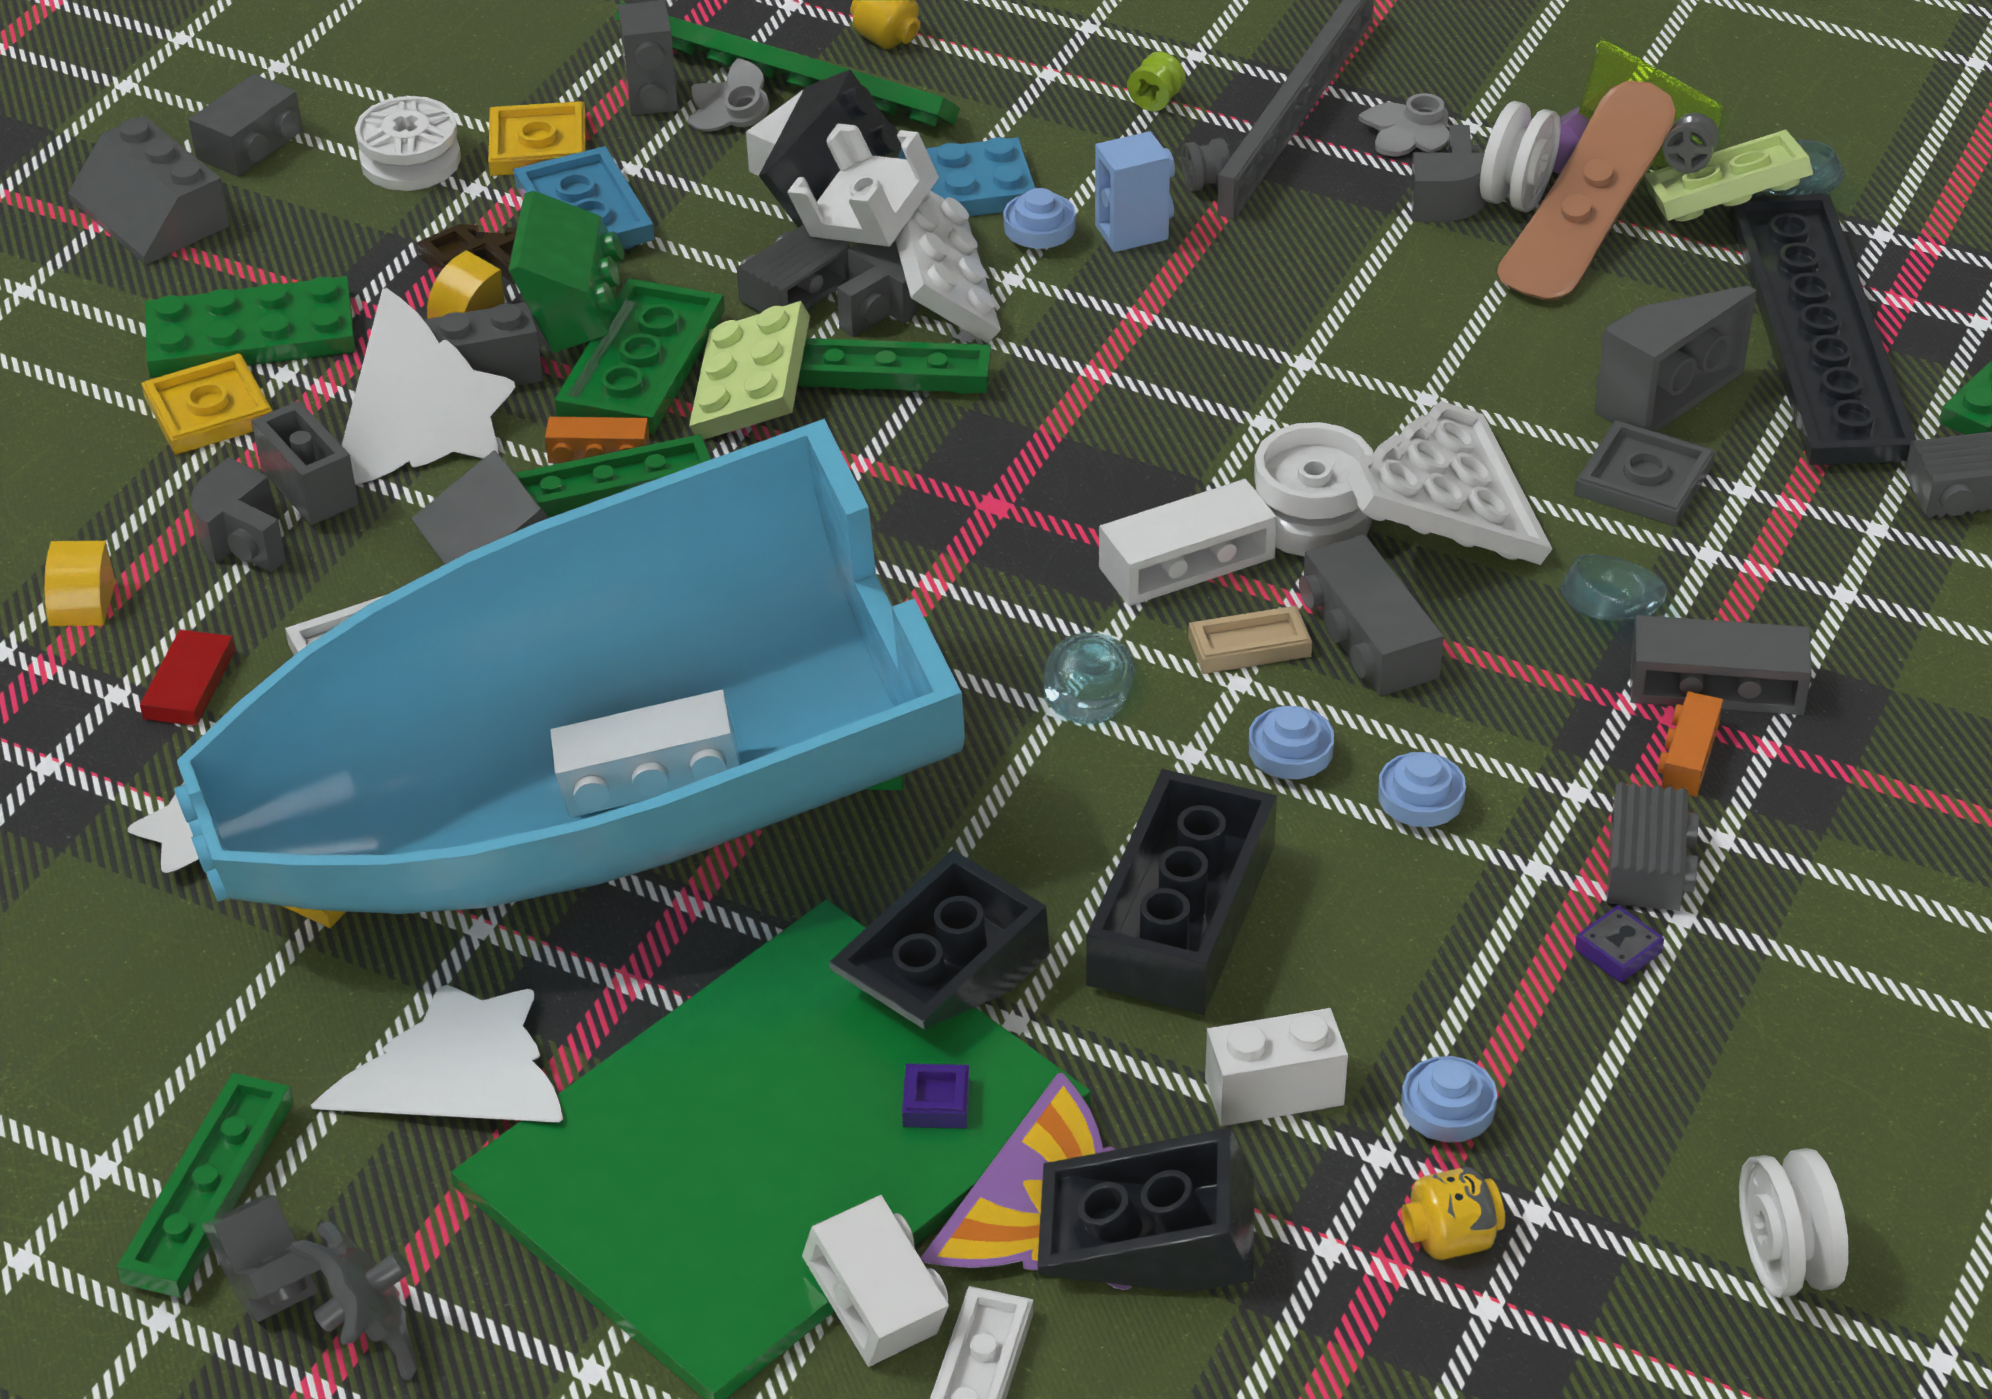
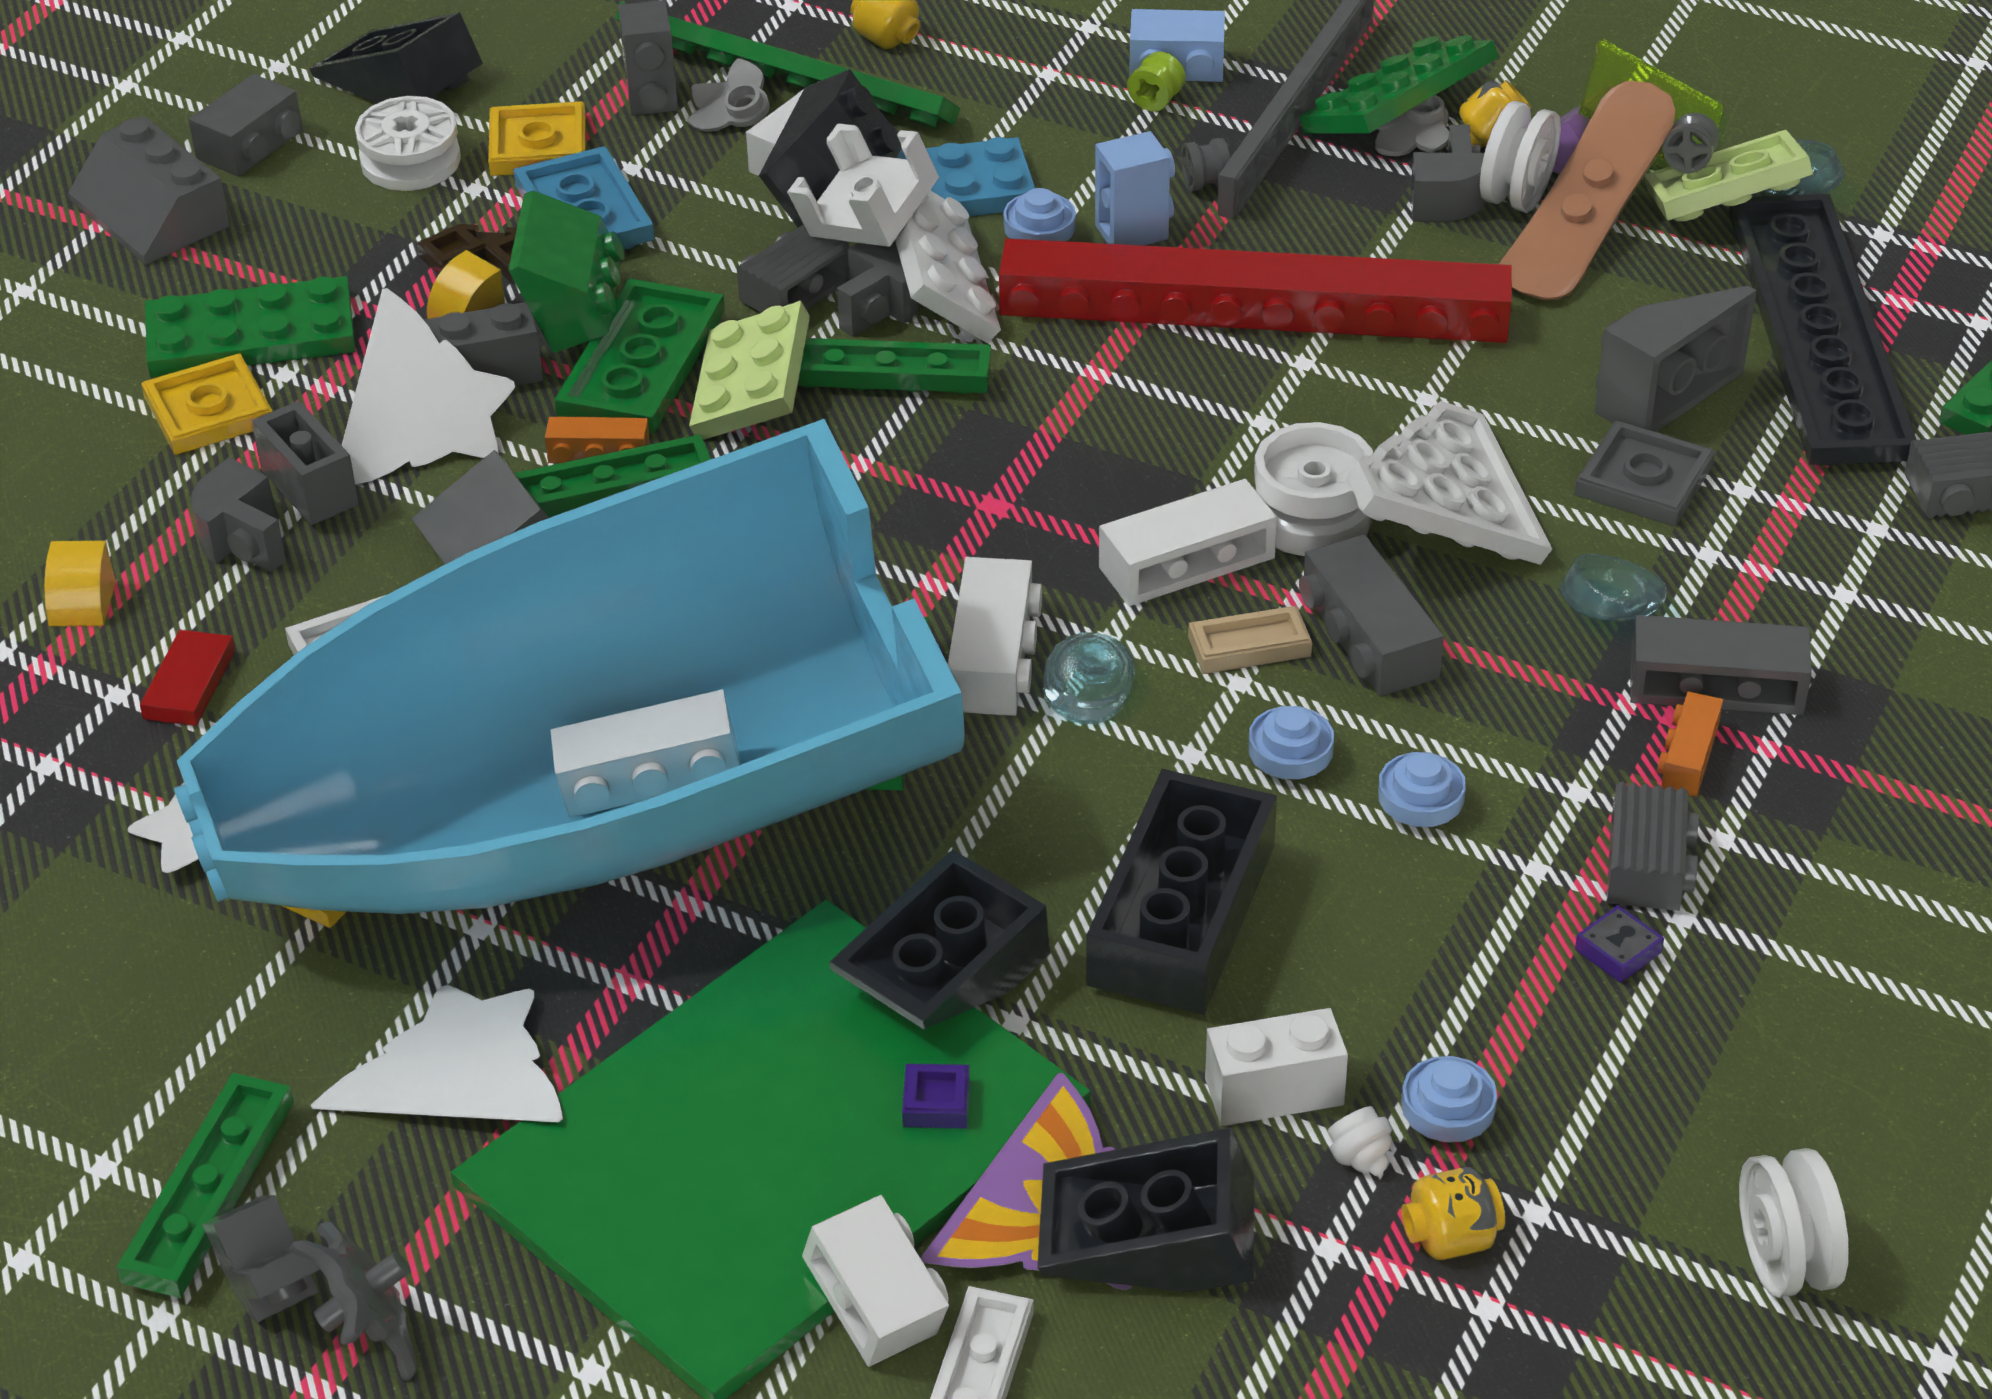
none -> black slope [309,12,483,103]
none -> white brick [948,557,1042,716]
none -> red brick [999,238,1512,343]
none -> light blue brick [1129,9,1225,82]
none -> green plate [1299,35,1499,133]
none -> white plate [1327,1106,1392,1176]
none -> yellow head [1459,80,1532,150]

